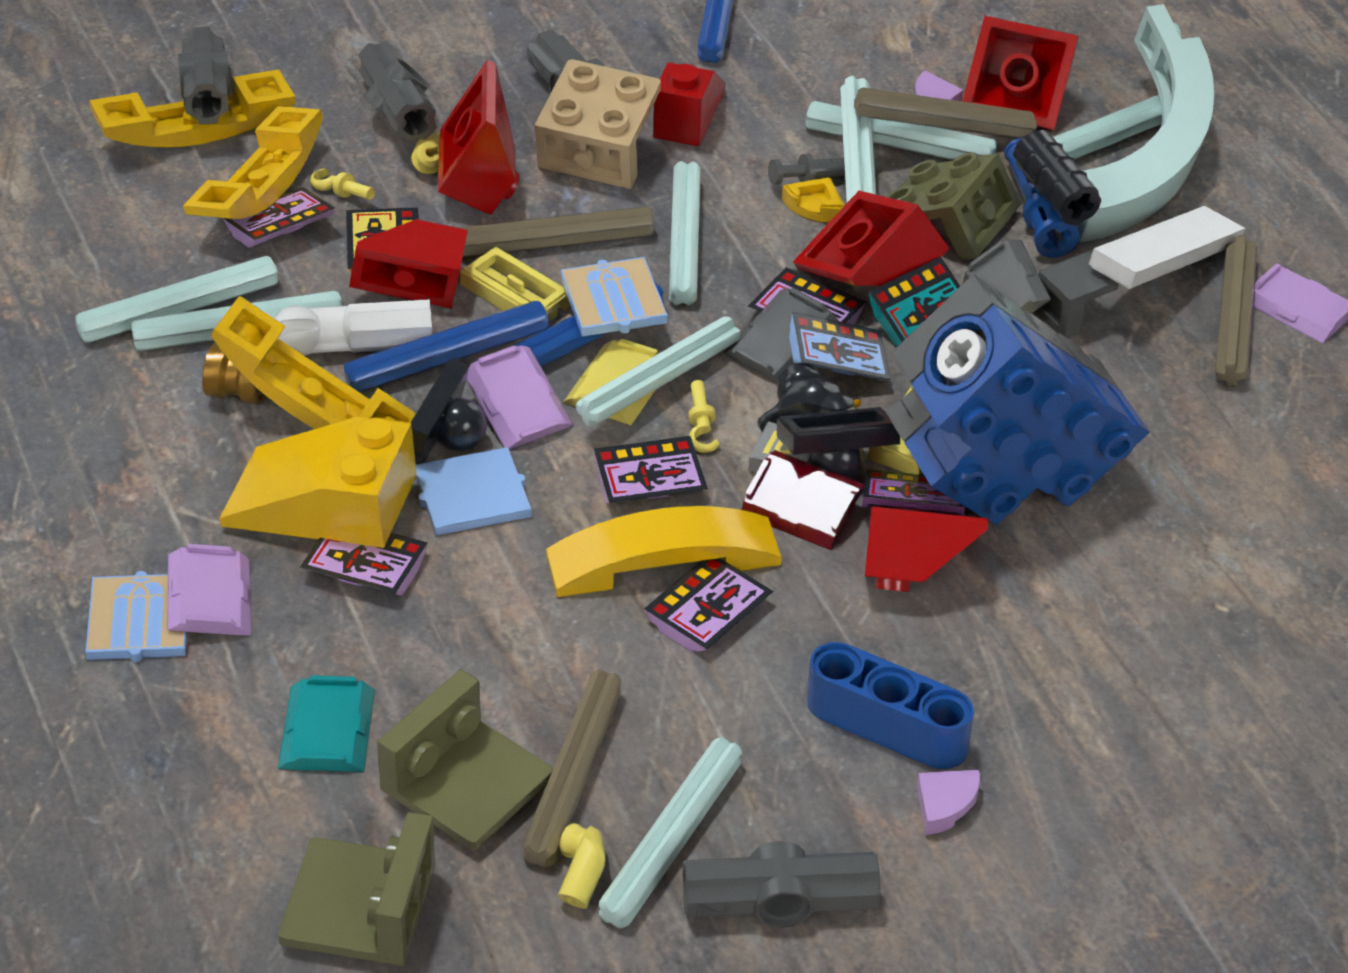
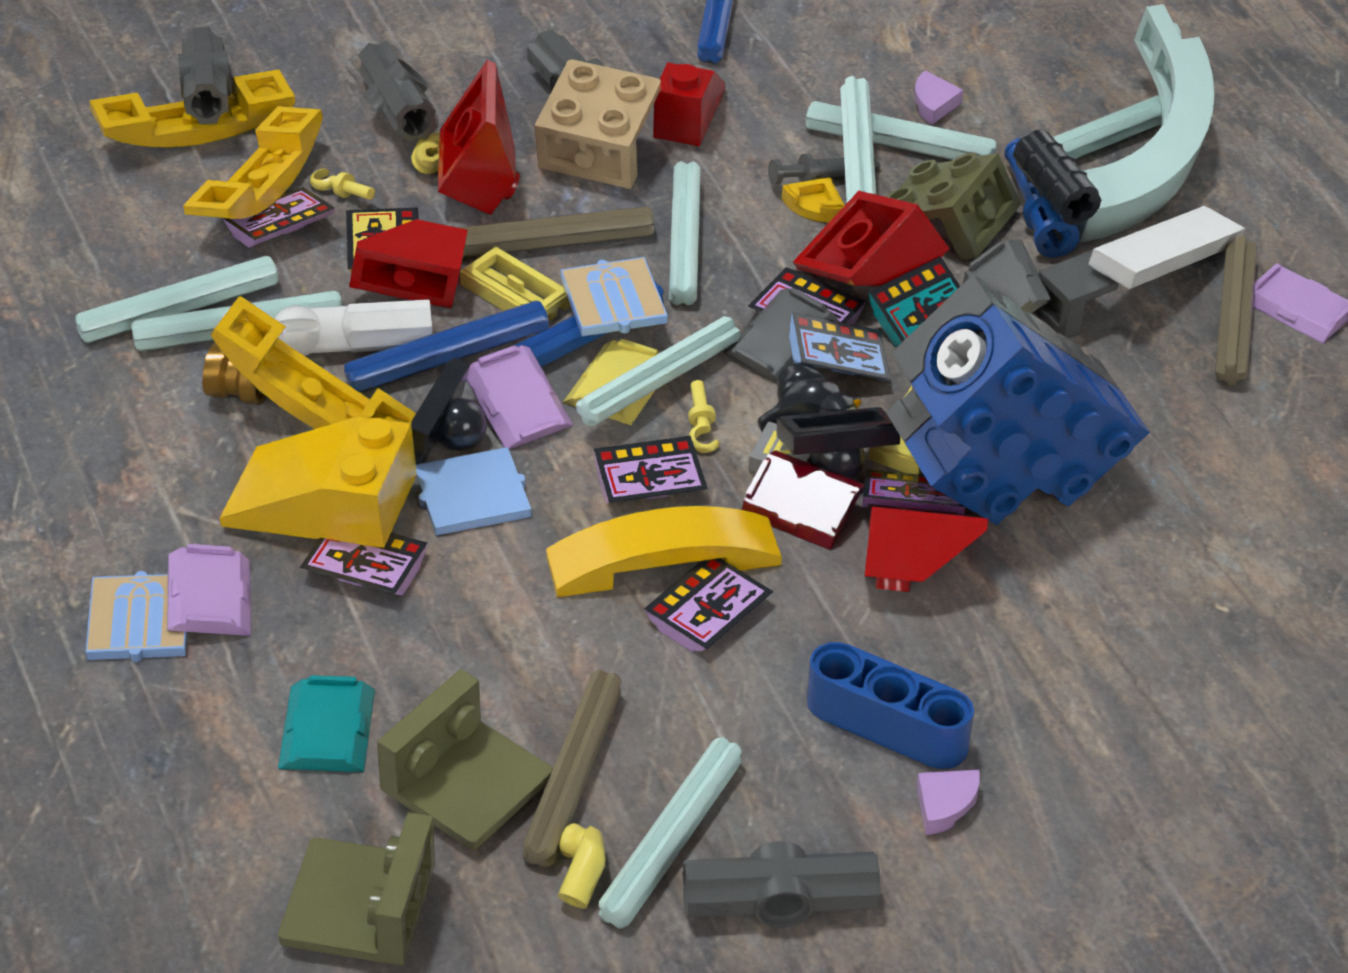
dark tan axle [854,87,1037,139] -> none
red slope [962,15,1079,131] -> none

